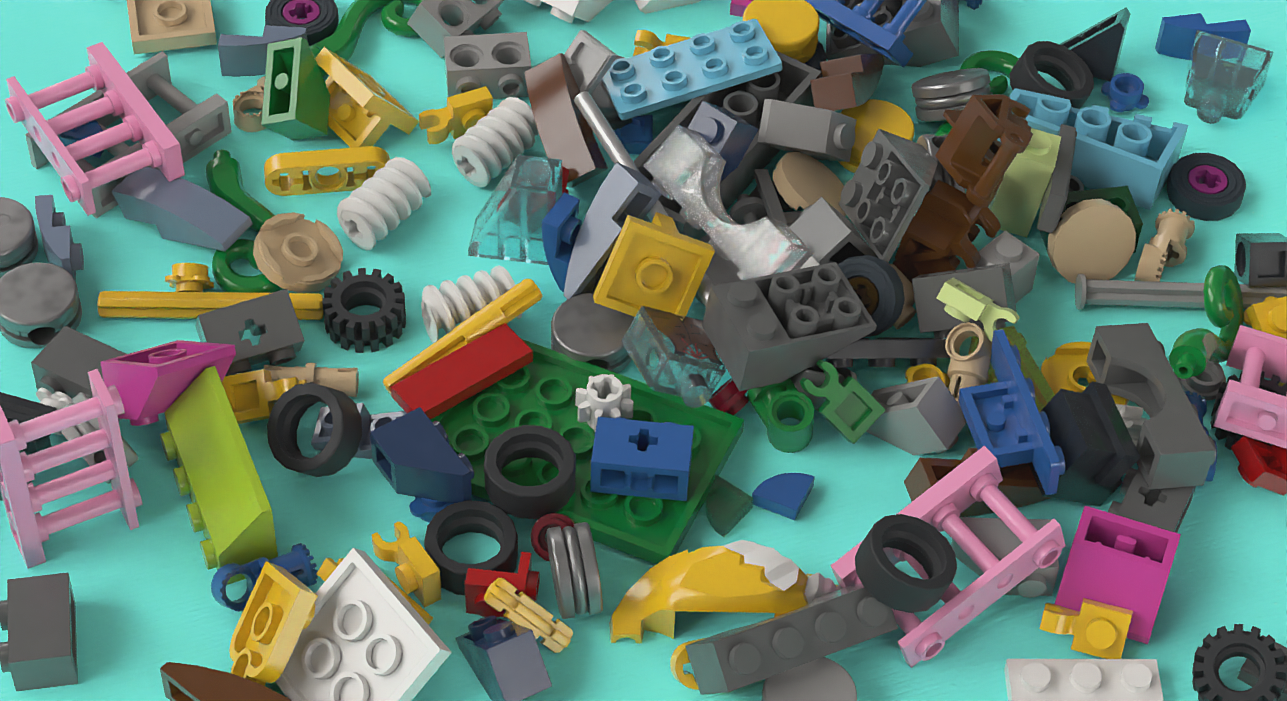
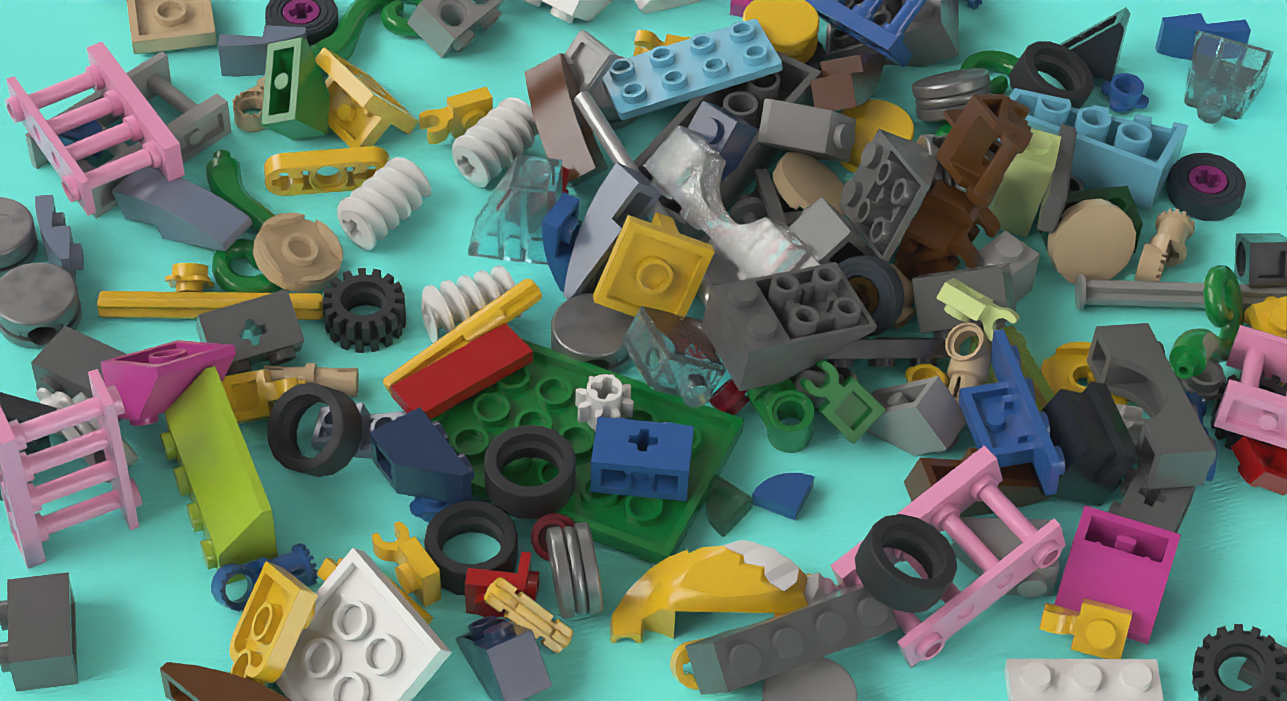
light grey brick [444,32,531,99] -> none
blue tile [614,115,653,155] -> none

